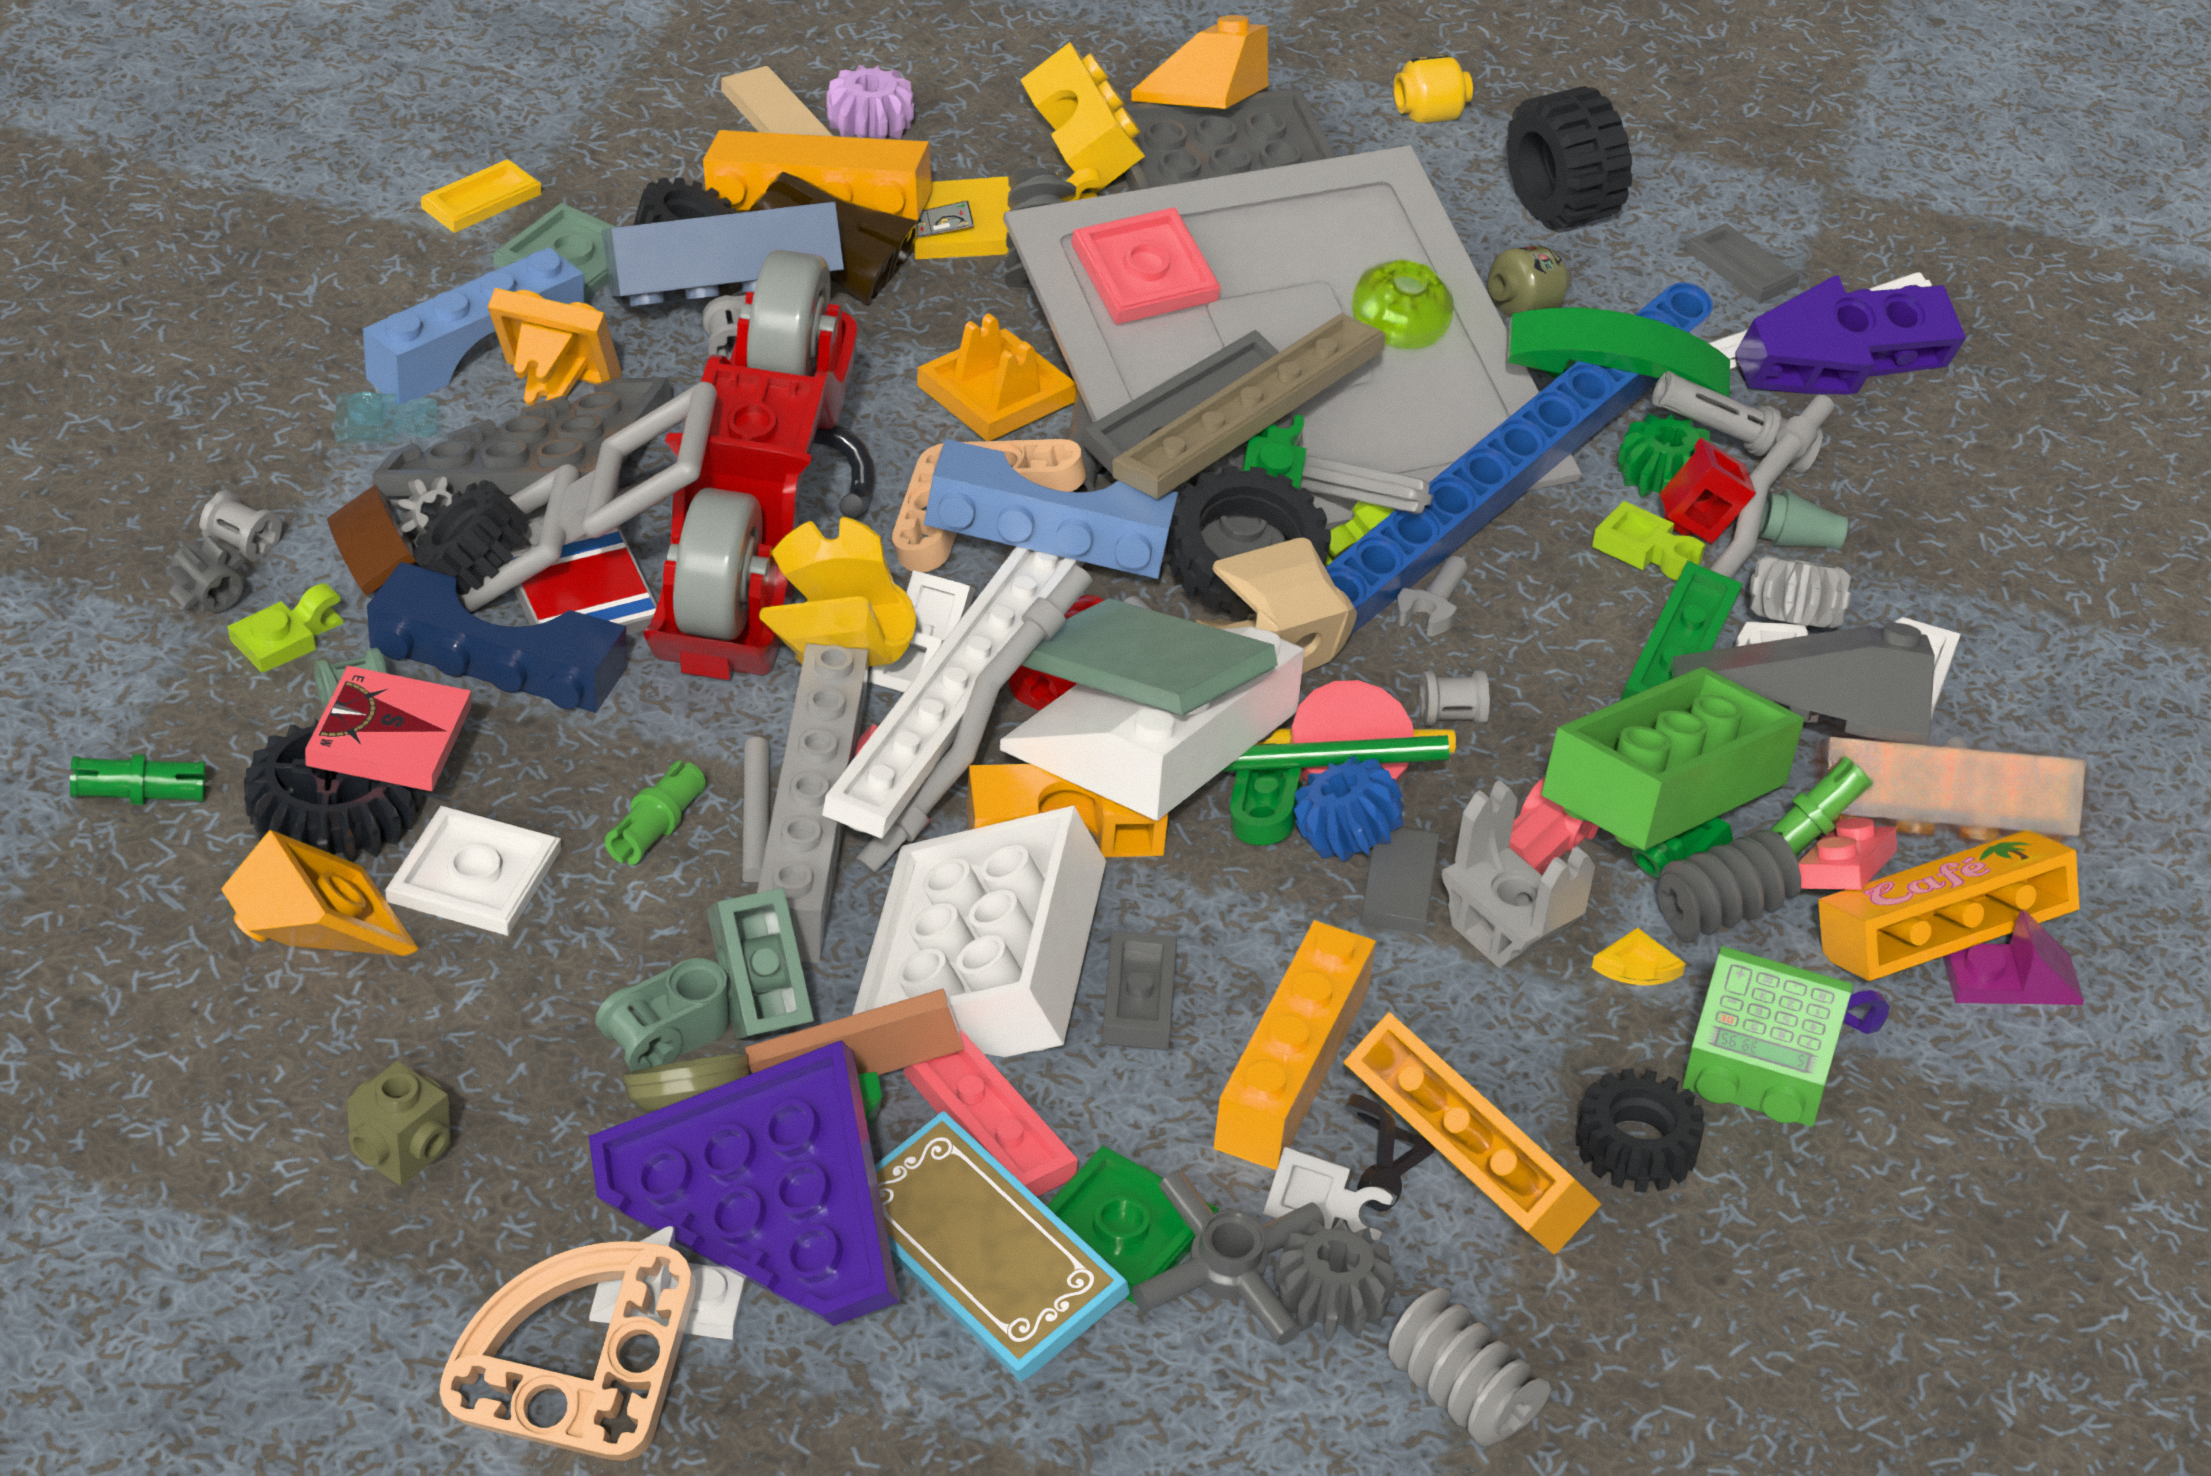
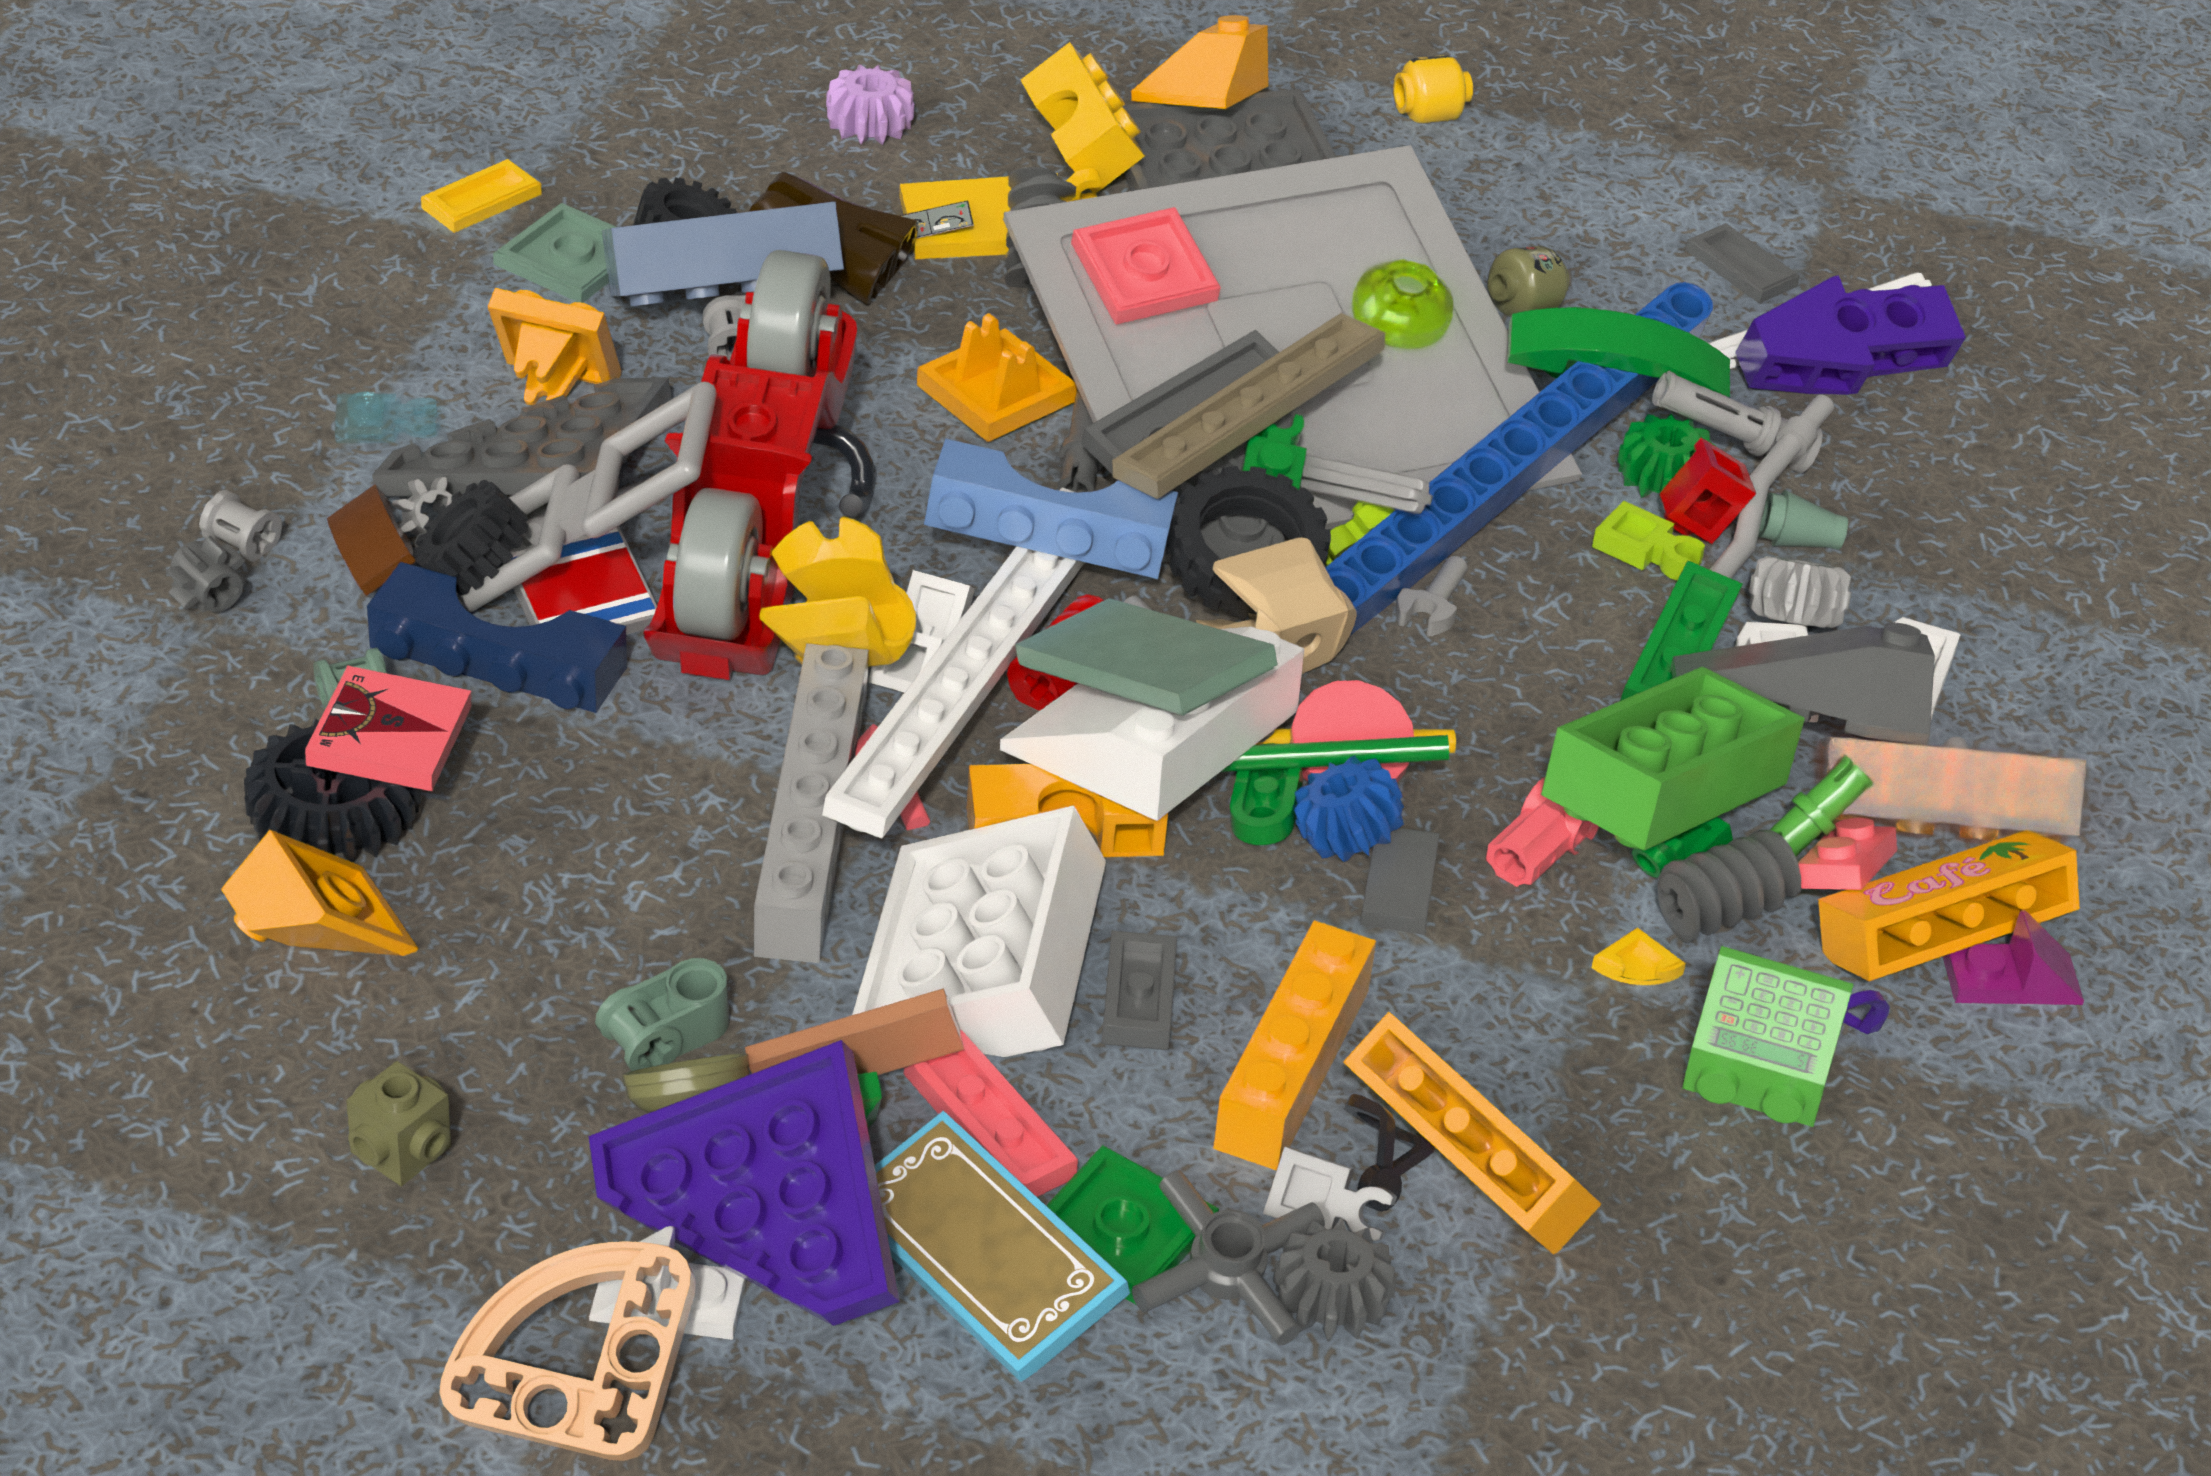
green pin [70,753,206,805] -> none
lime plate [227,583,344,673] -> none
medium blue arch [363,247,584,407] -> none
white tile [385,806,561,936] -> none
bright green pin [605,760,706,865] -> none
light orange brick [703,130,932,220] -> none
sand green brick [706,887,814,1040] -> none
tan tile [721,66,833,136] -> none
light grey bar [742,737,769,882] -> none
light grey bar [855,565,1093,875] -> none
light nougat beam [892,439,1086,573] -> none
light grey piece [1388,1288,1551,1446] -> none
light grey bush [1419,671,1490,726] -> none
light grey piece [1442,780,1595,968] -> none
black tyre [1506,86,1633,230] -> none
black tyre [1575,1068,1705,1192] -> none

